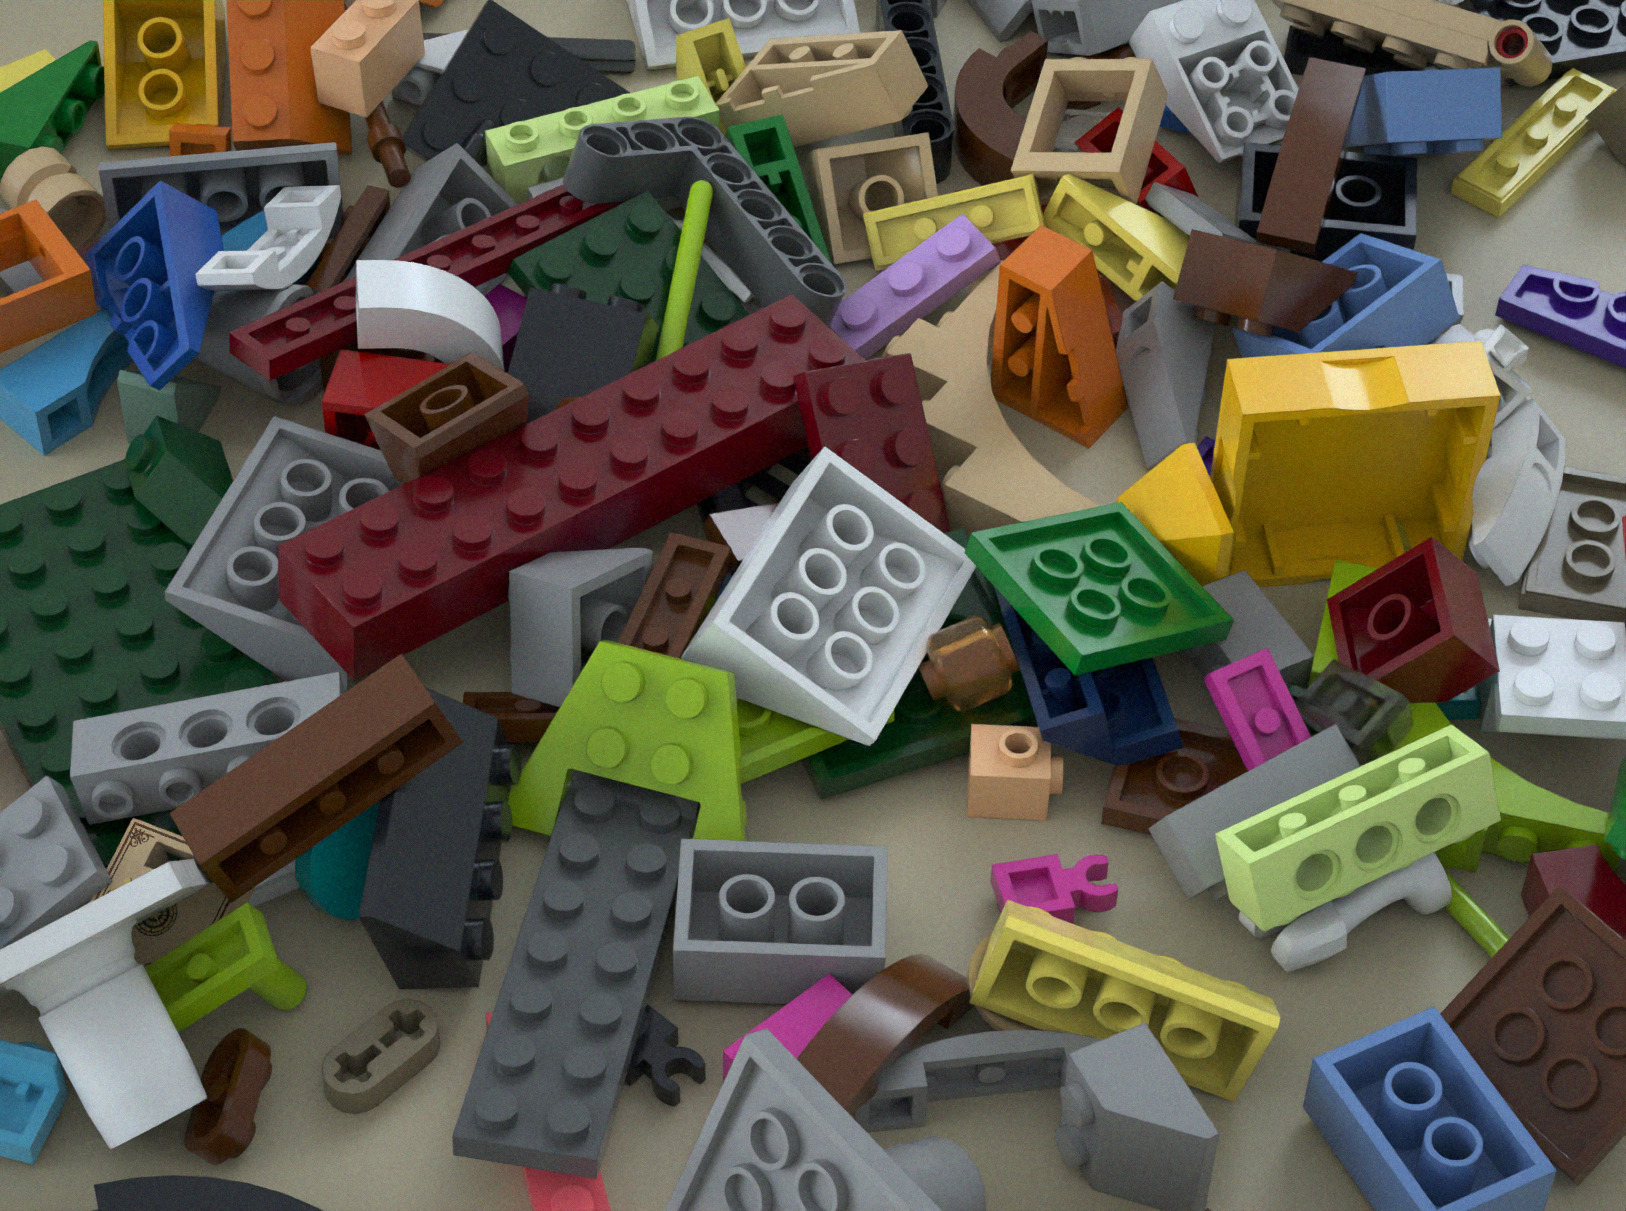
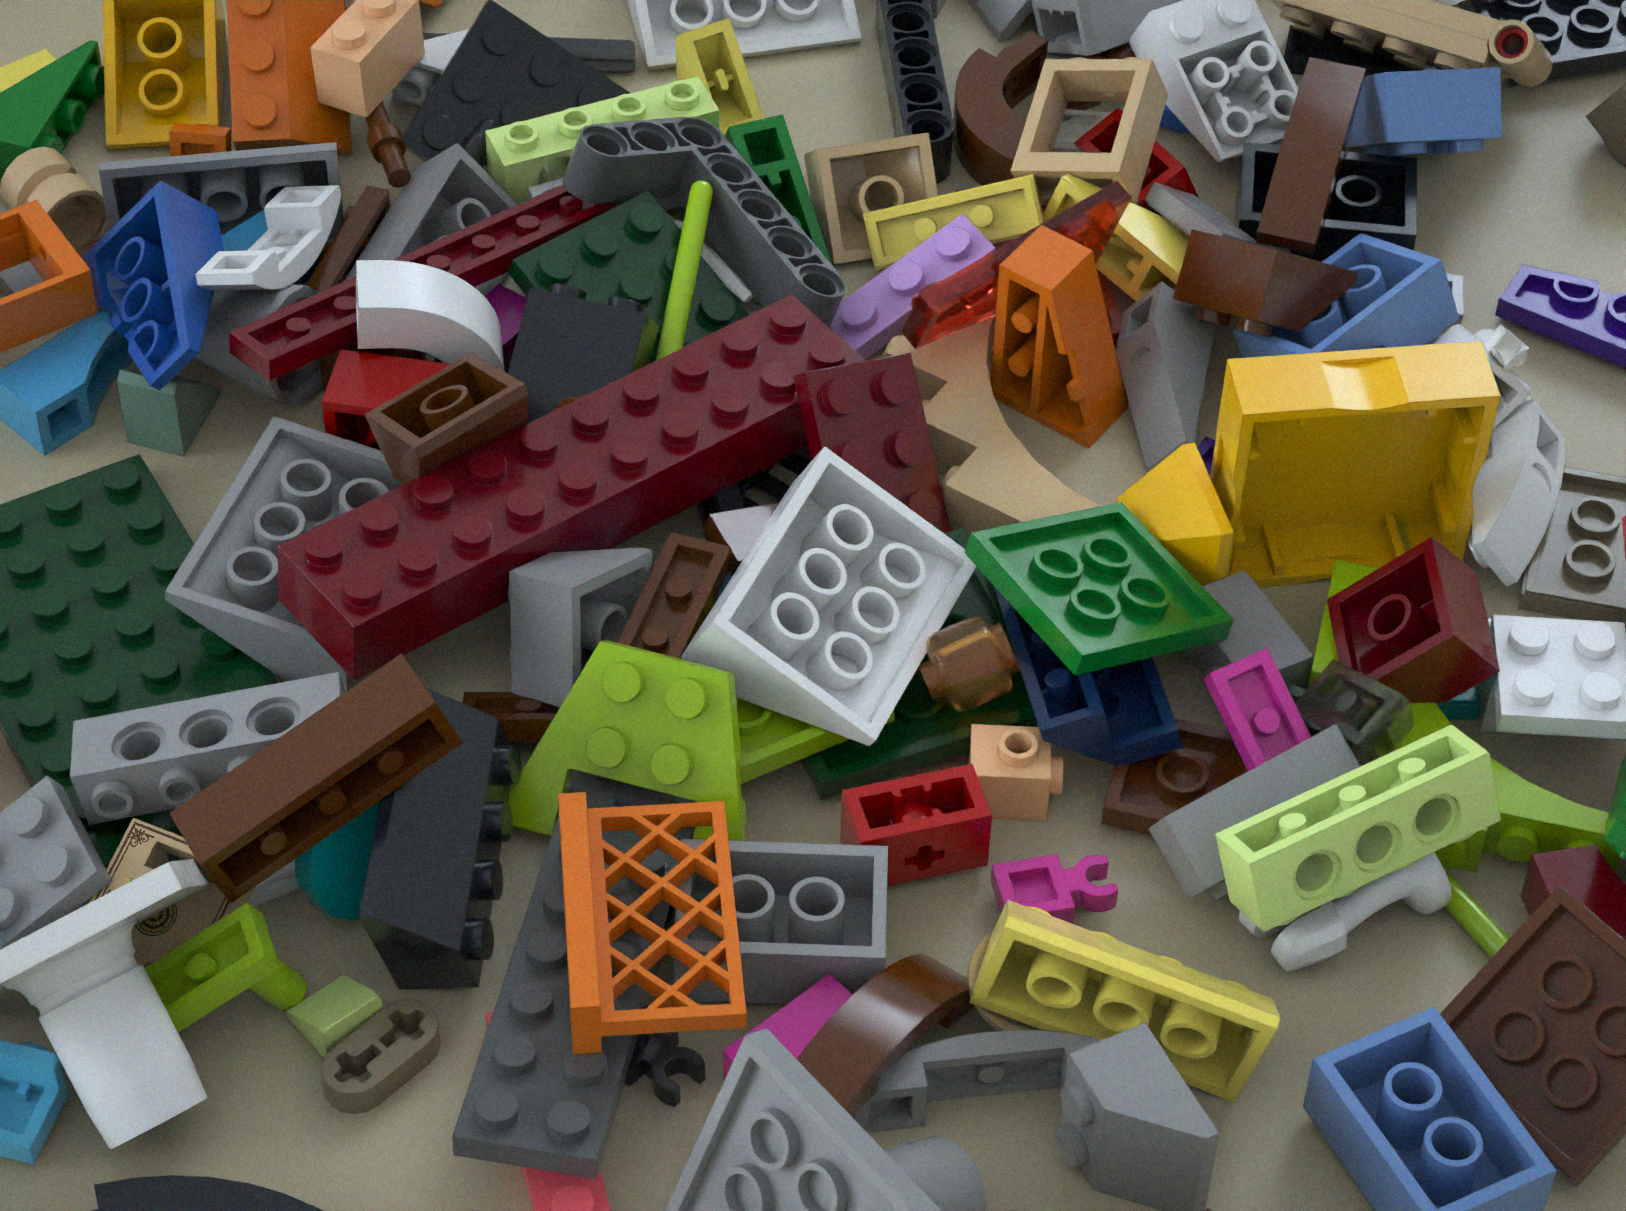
dark green slope [125,415,233,548] -> none
reddish brown plate [184,1028,272,1165] -> none
tan wedge [716,30,928,147] -> none
light yellow tile [1451,68,1617,218] -> none
none -> yellowish green slope [286,975,383,1058]
none -> orange fence [558,792,747,1055]
none -> red brick [840,764,992,886]
none -> clear red wing [901,181,1132,349]

